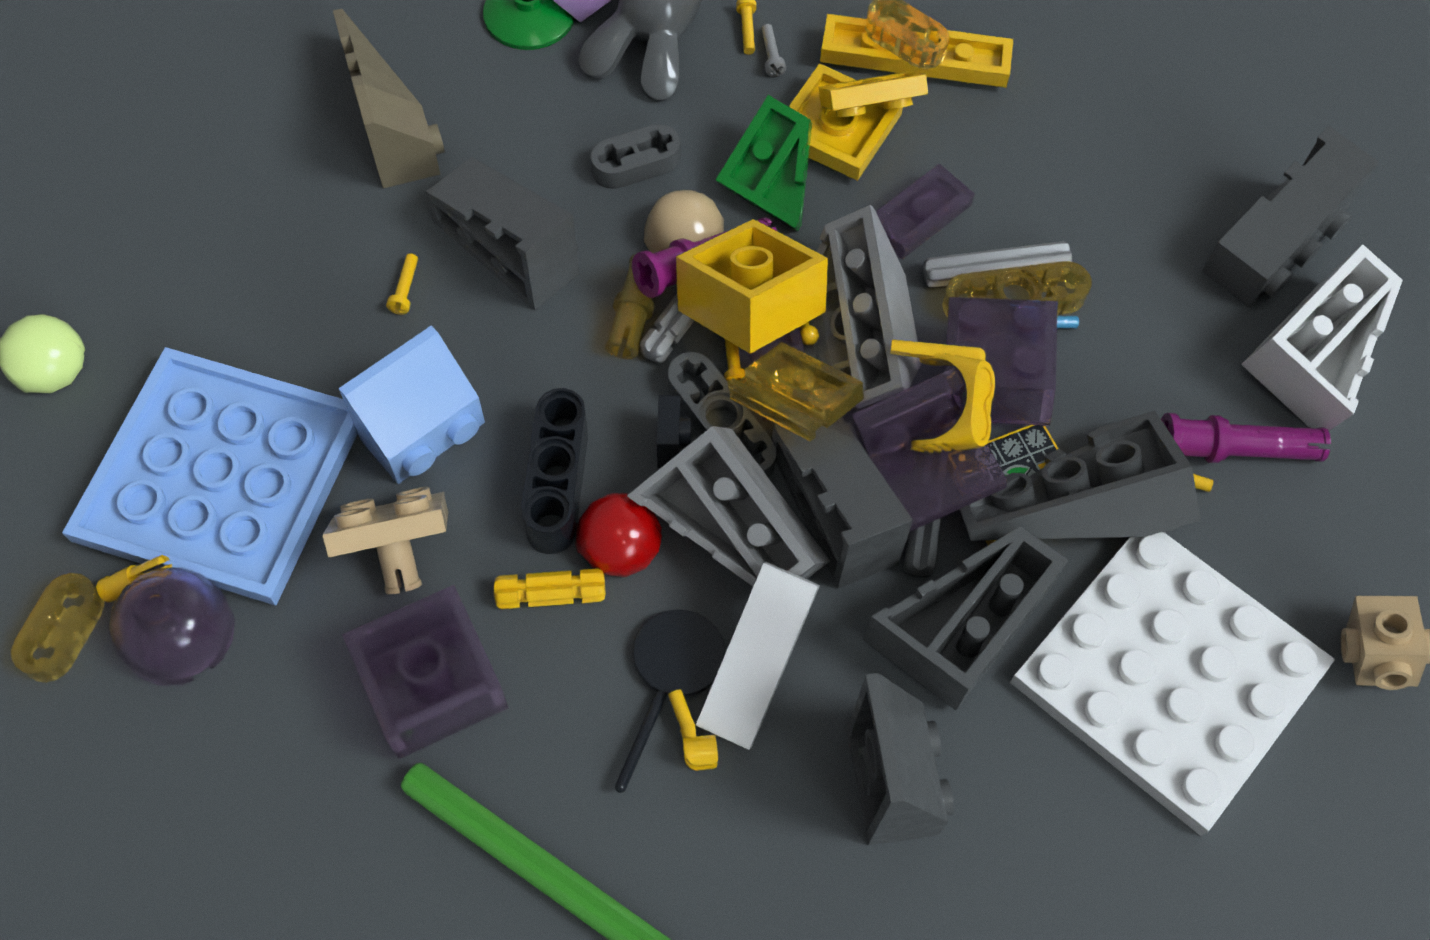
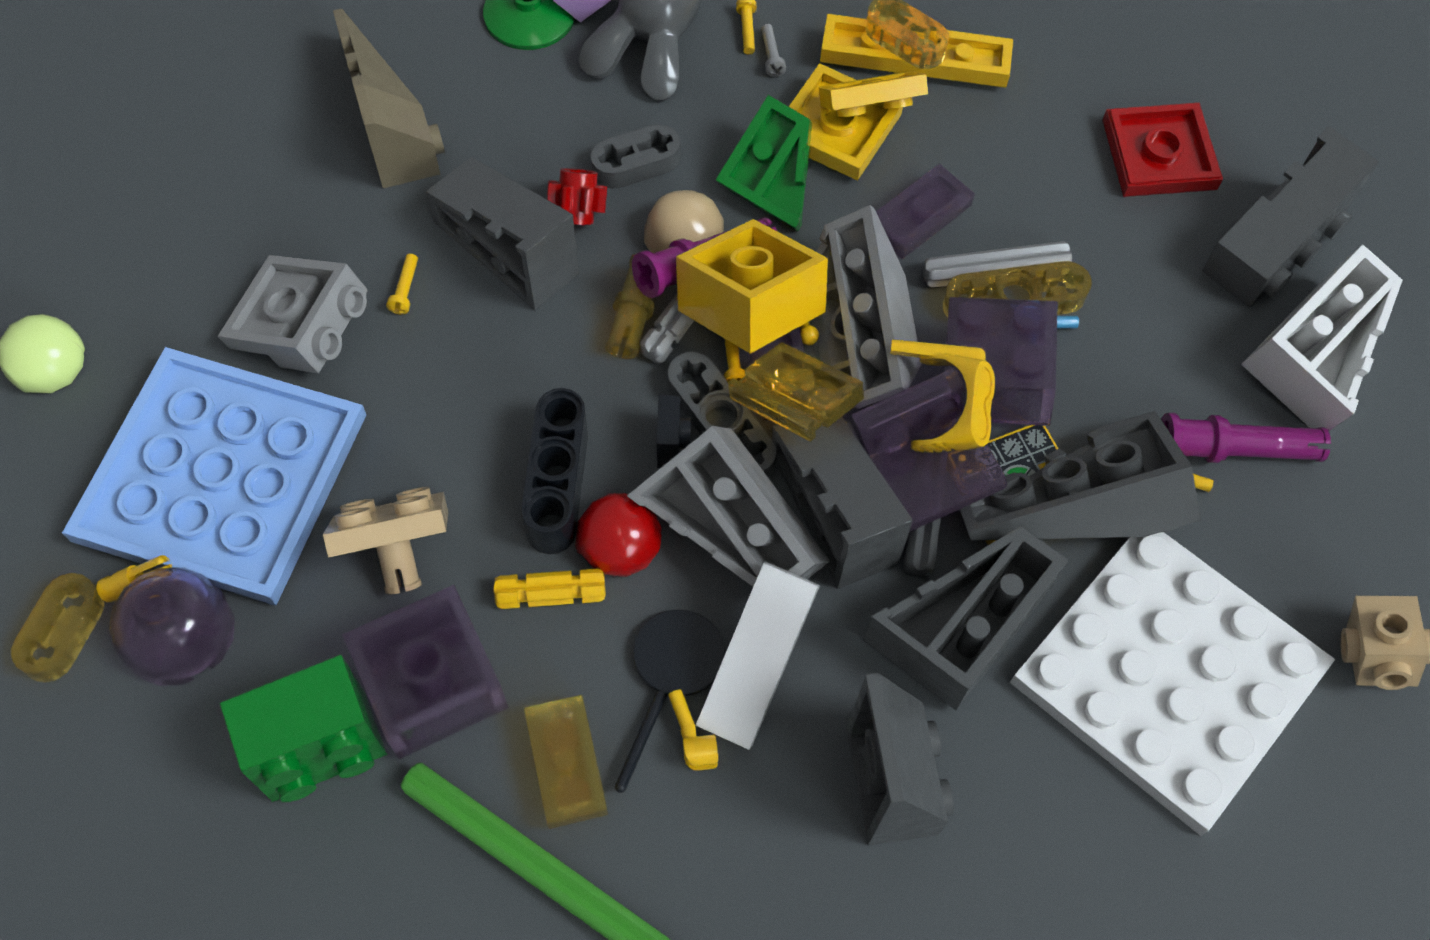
light blue slope [339,325,485,484] -> none
none -> light grey plate [217,255,368,374]
none -> green brick [220,655,387,802]
none -> clear yellow plate [524,695,608,829]
none -> red gear [547,168,607,225]
none -> red tile [1102,103,1223,197]

